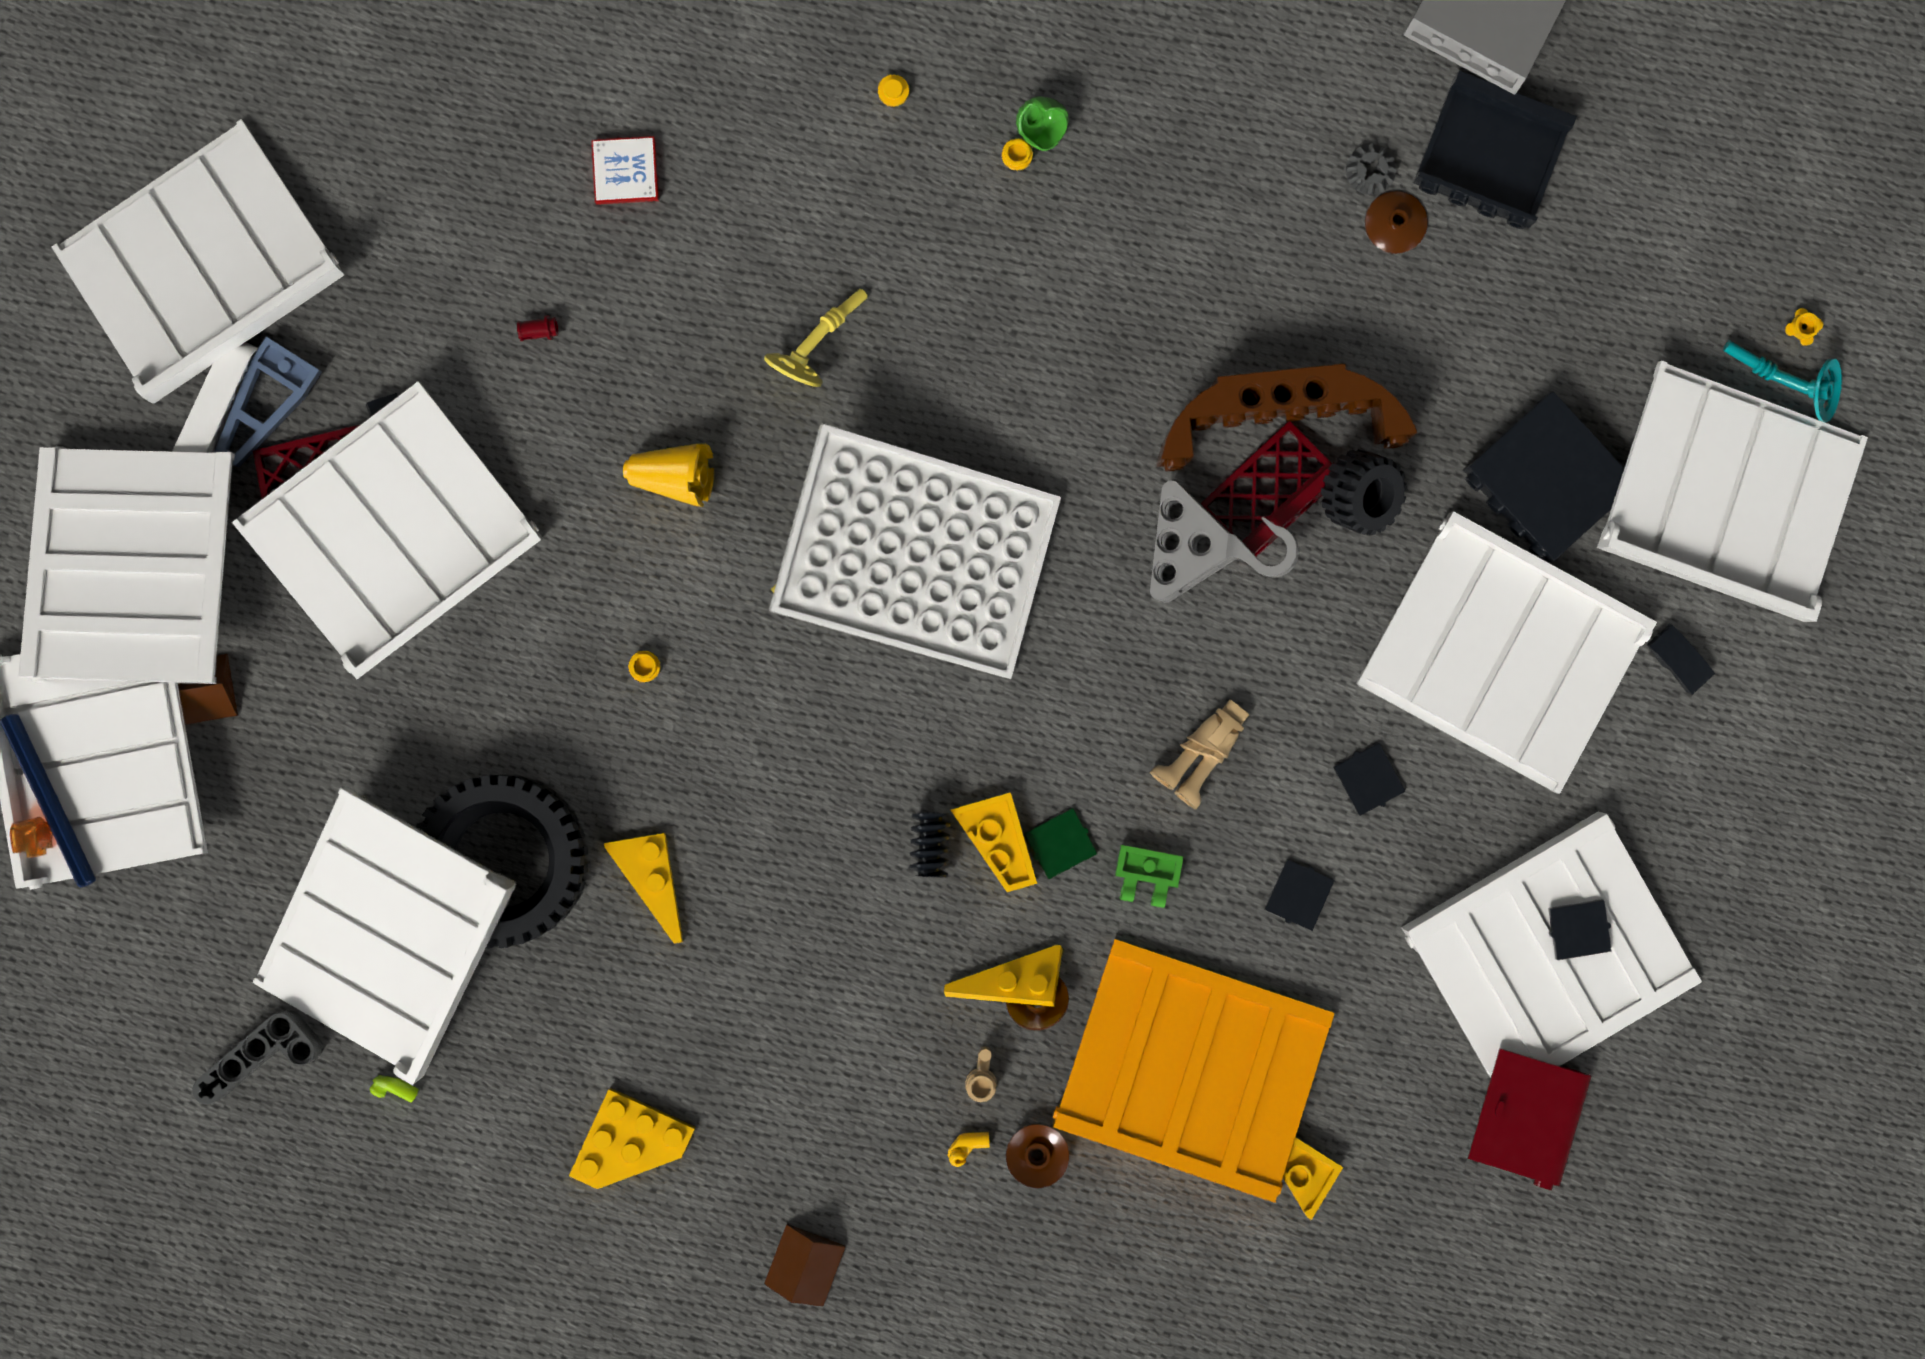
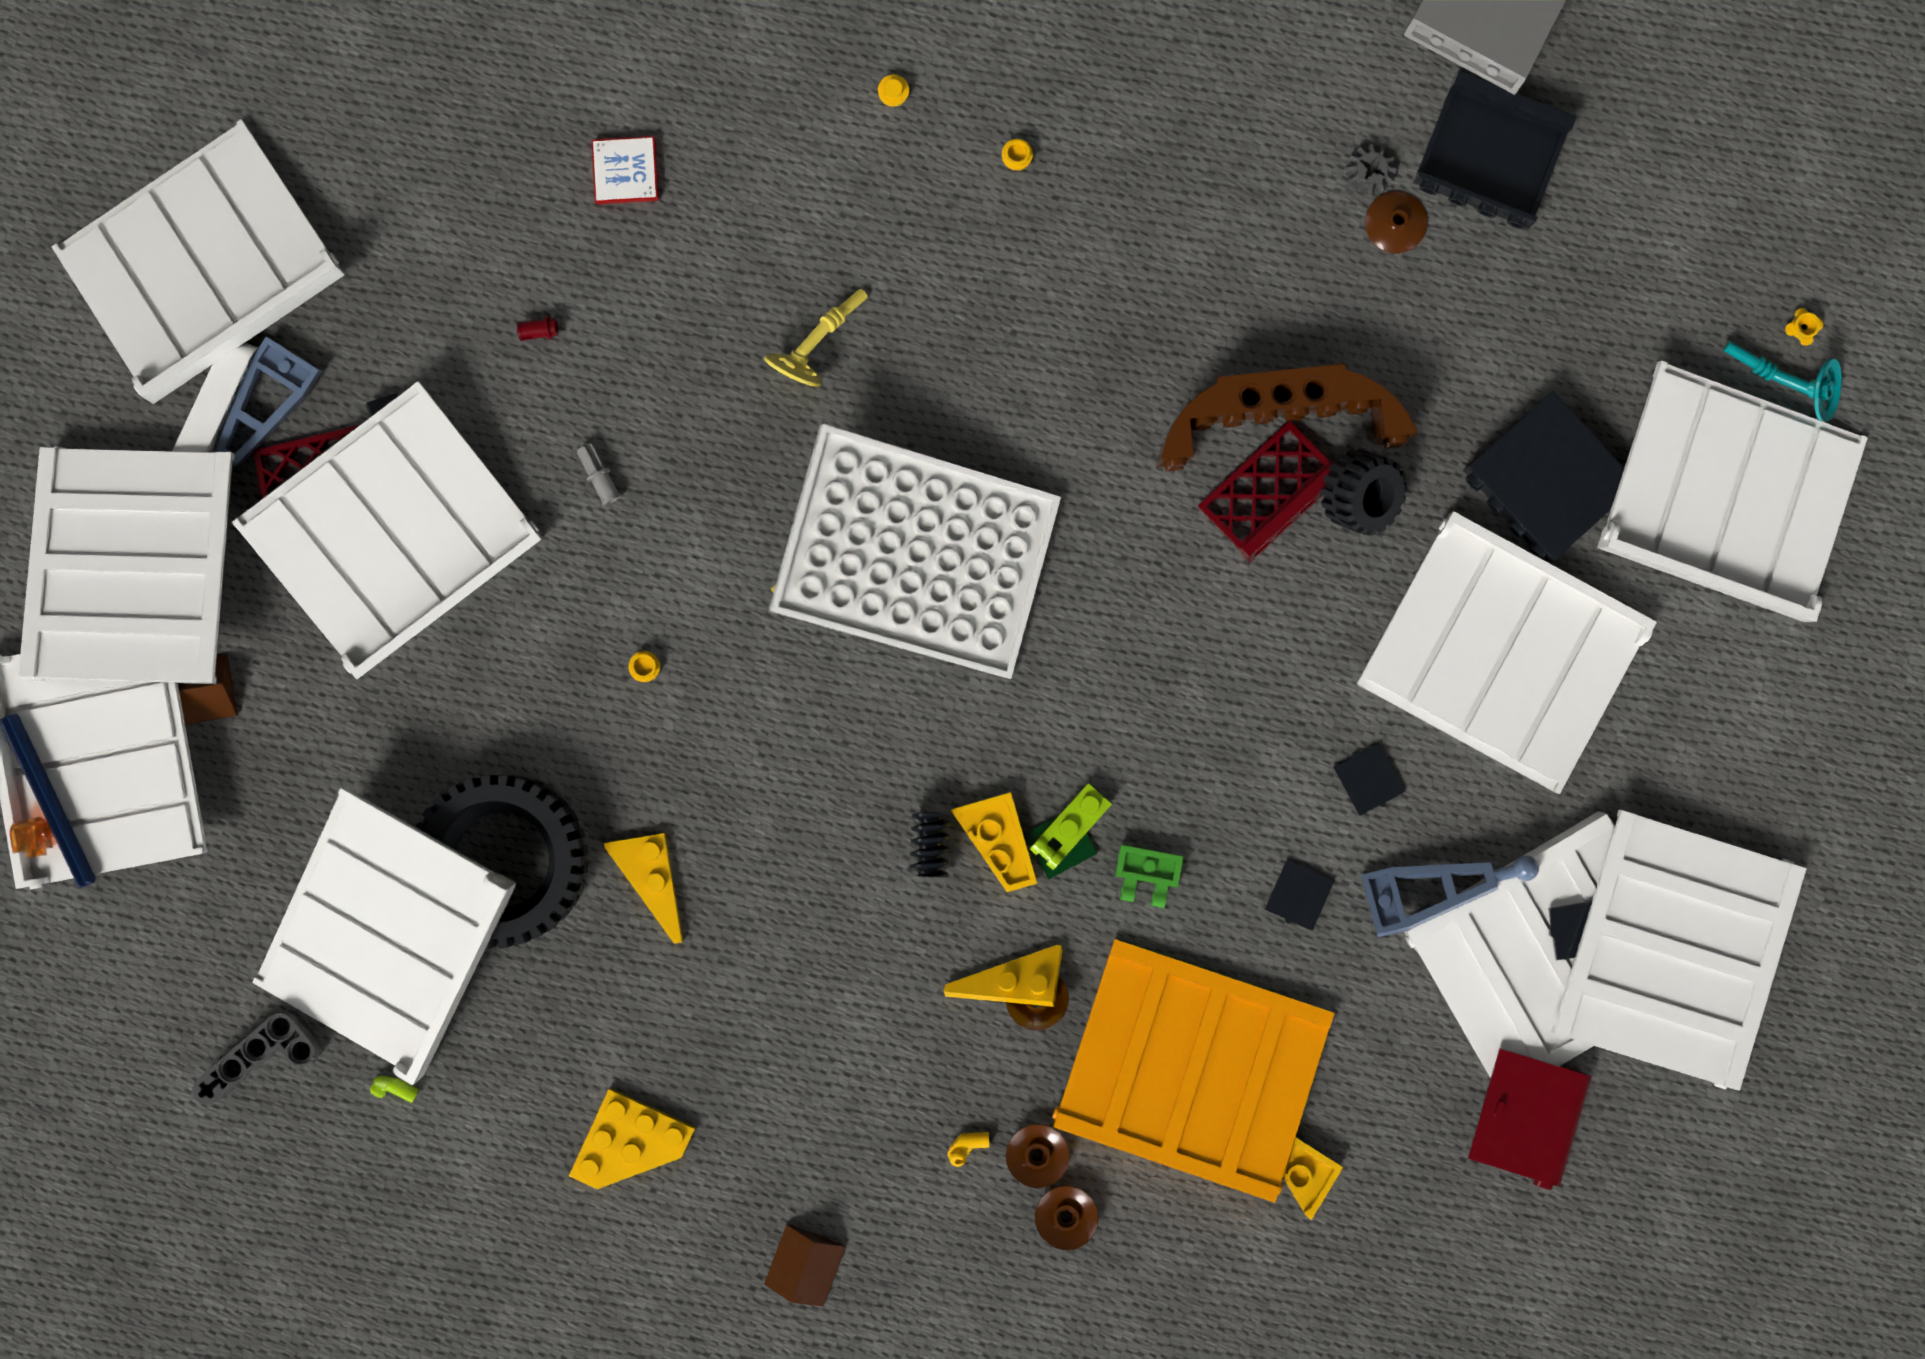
yellow cone [623,443,714,507] -> none
tan piece [965,1046,997,1102] -> none
bright green hair [1016,96,1068,151] -> none
light grey piece [1150,480,1299,603] -> none
tan piece [1150,700,1249,809] -> none
black slope [1646,624,1715,695] -> none
none -> light grey axle [577,443,621,506]
none -> lime plate [1029,783,1112,870]
none -> reddish brown dish [1035,1185,1098,1250]
none -> sand blue plate [1361,856,1539,937]
none -> white container [1551,810,1807,1091]

